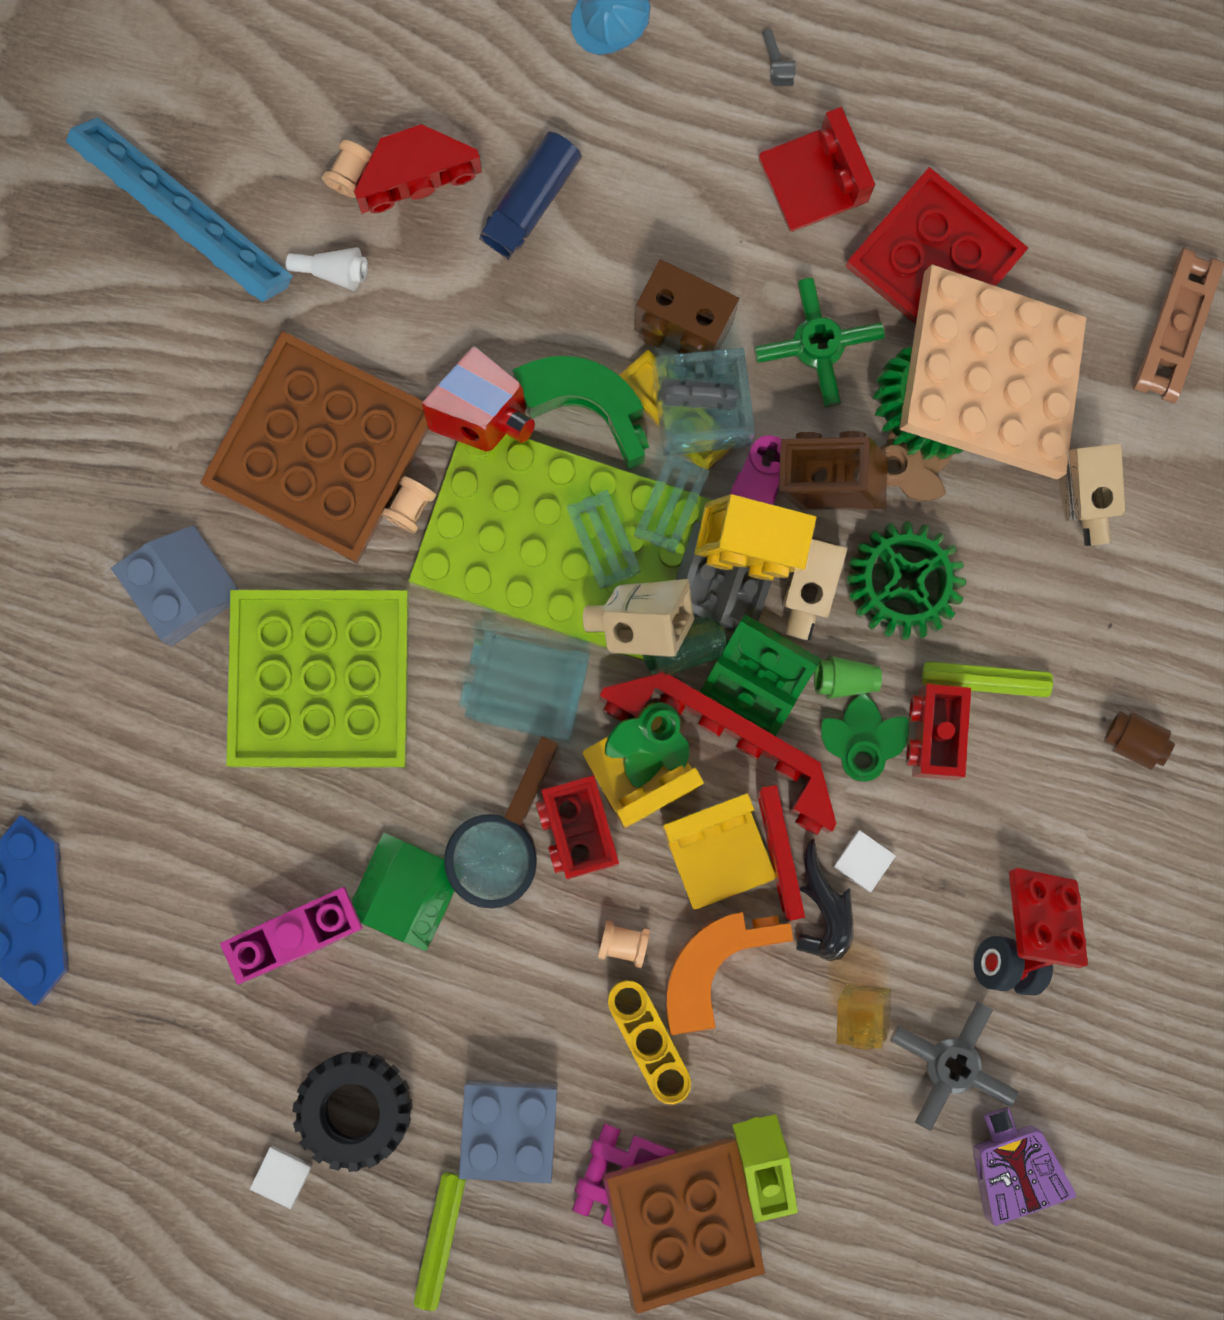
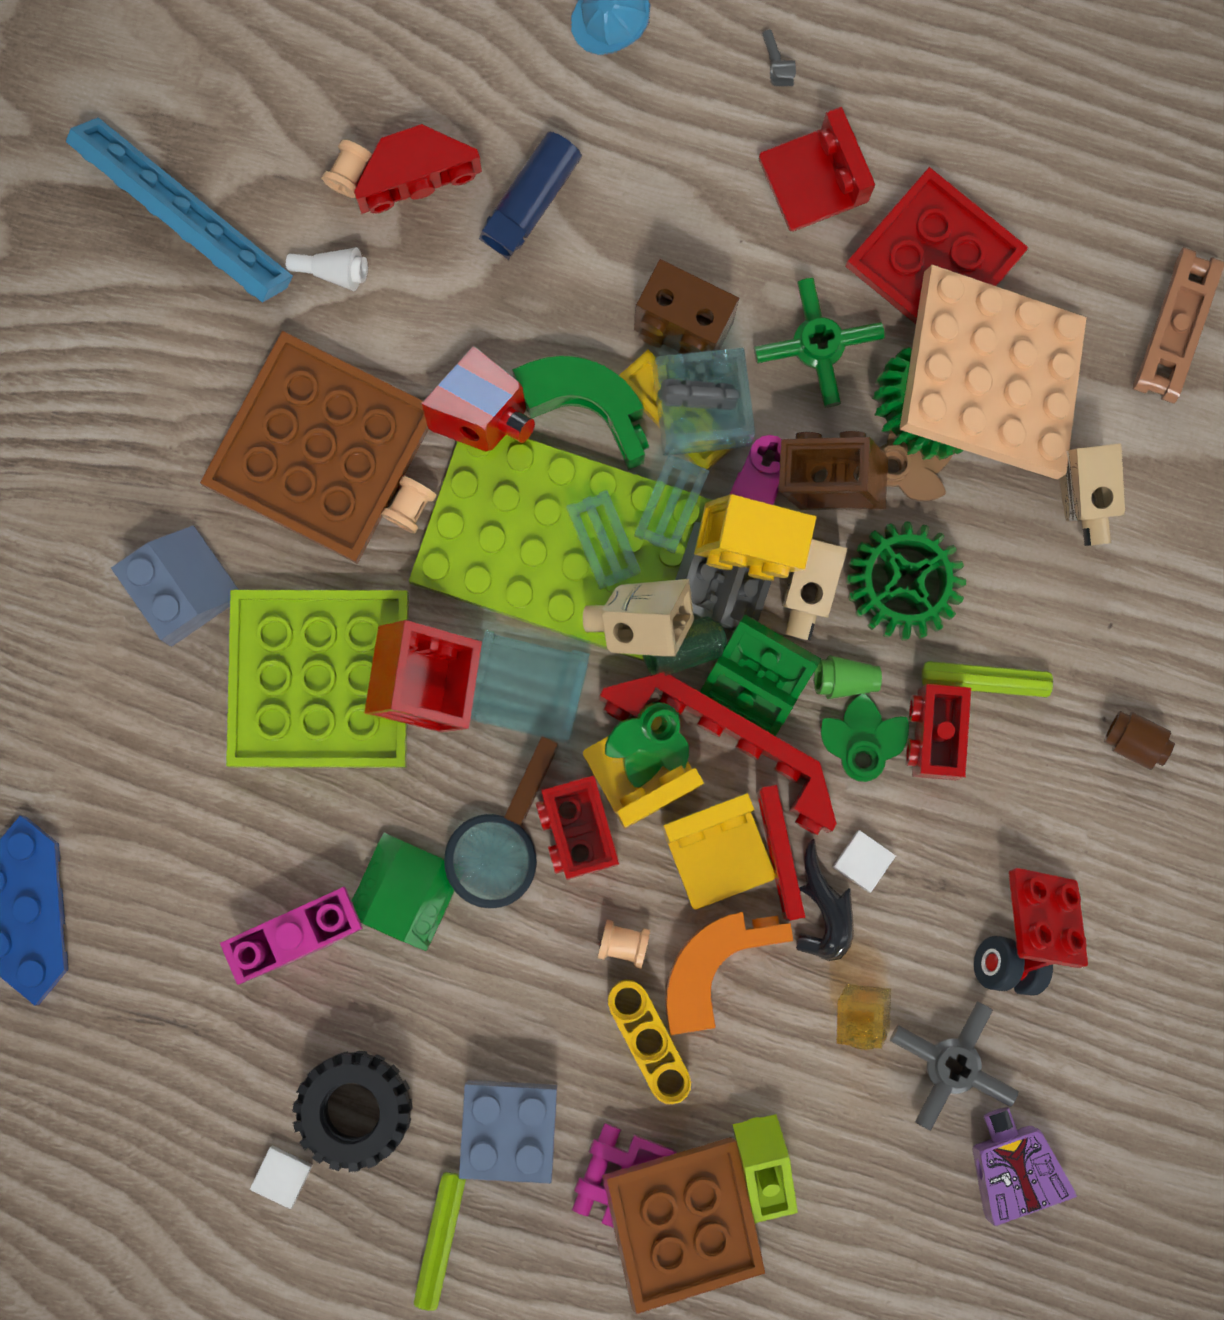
none -> red piece [364,620,482,733]

